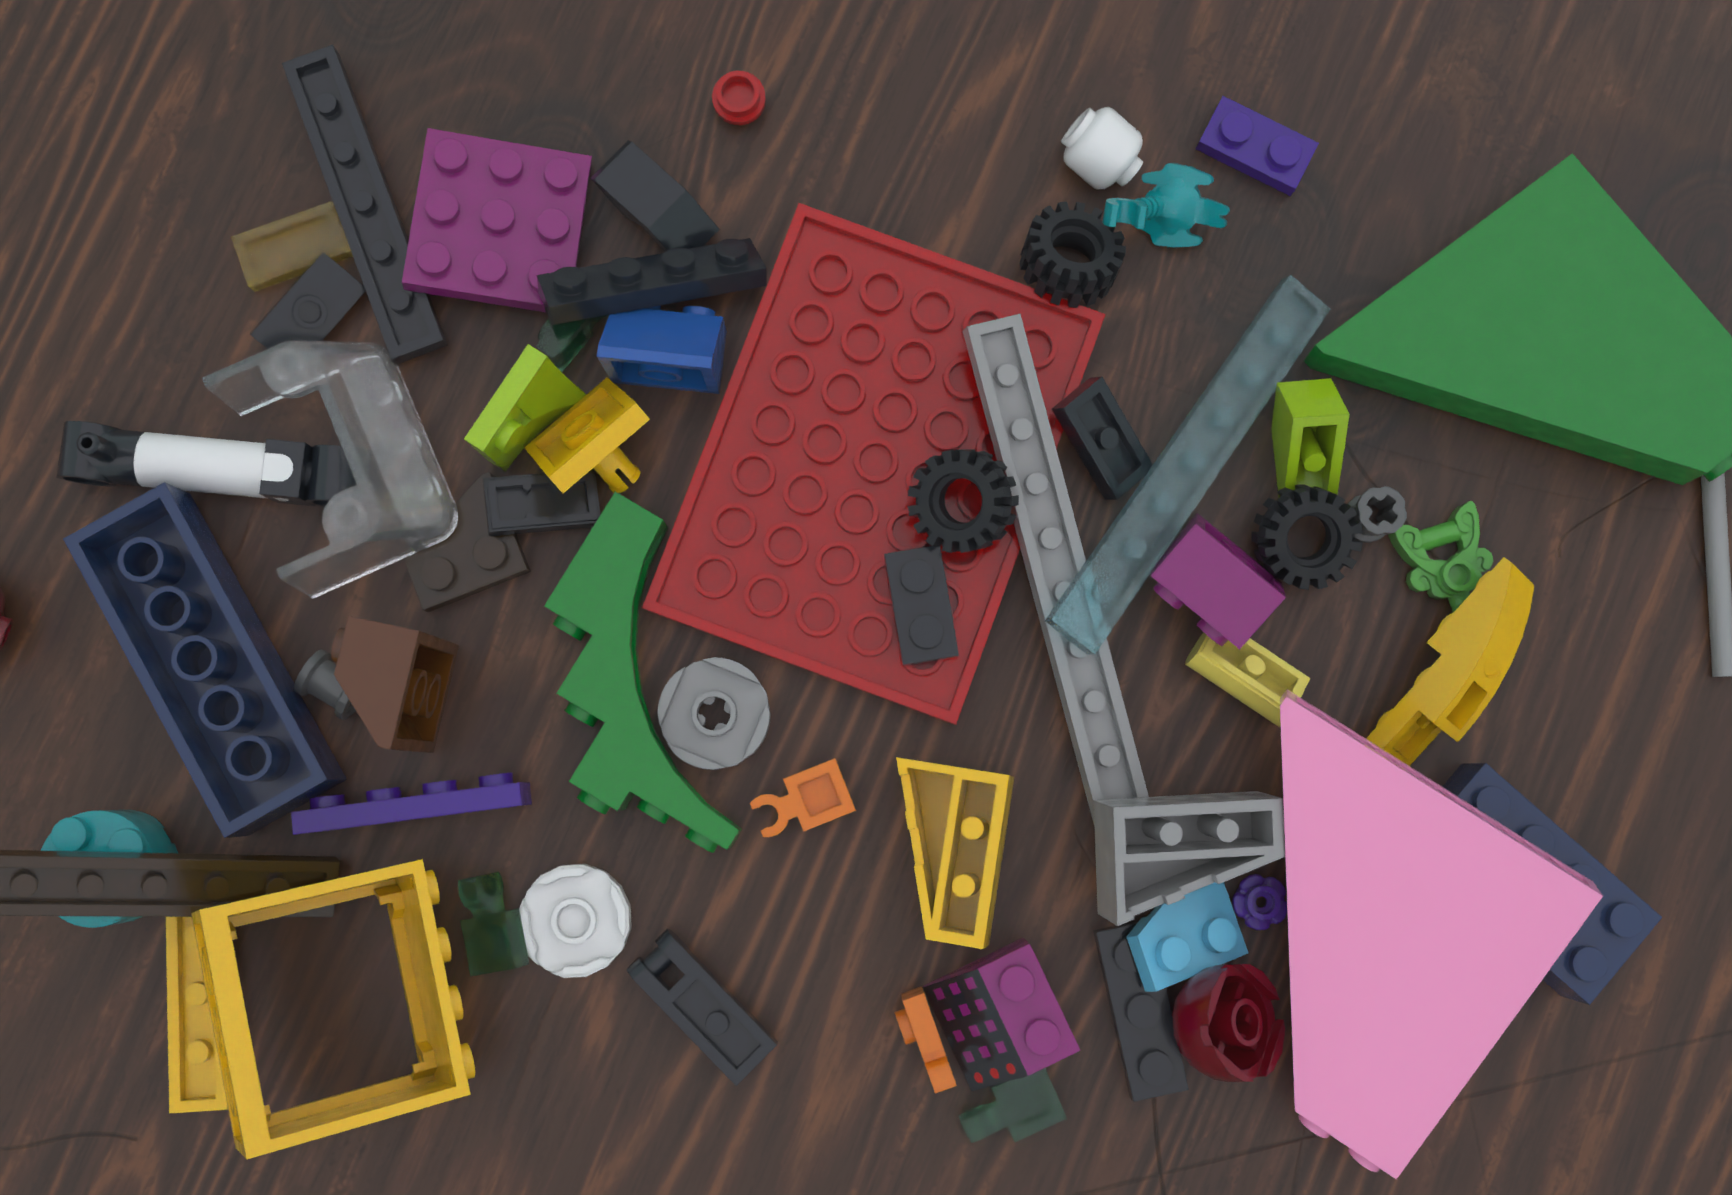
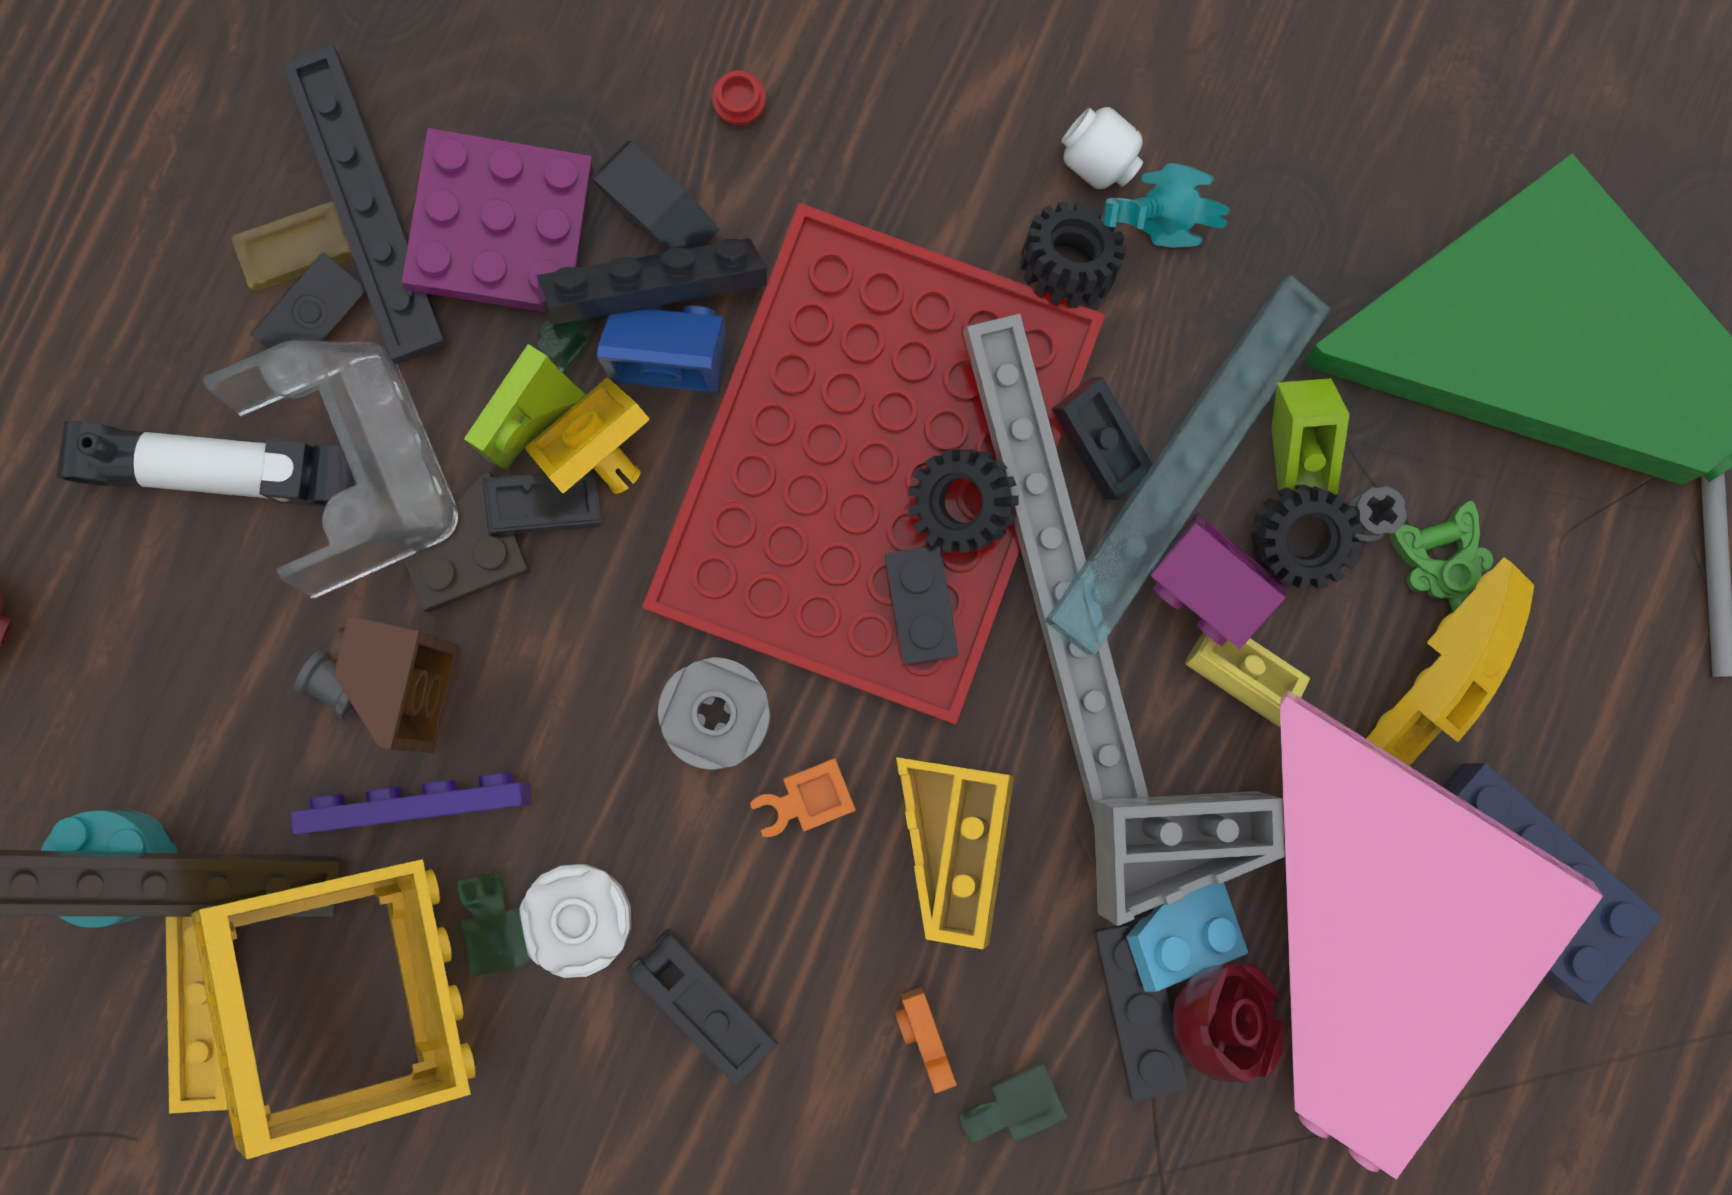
dark blue brick [63,482,347,838] -> none
green arch [544,491,742,853] -> none
magenta slope [923,938,1081,1091] -> none
dark purple plate [1195,96,1319,196] -> none
dark purple plate [1232,874,1287,930] -> none

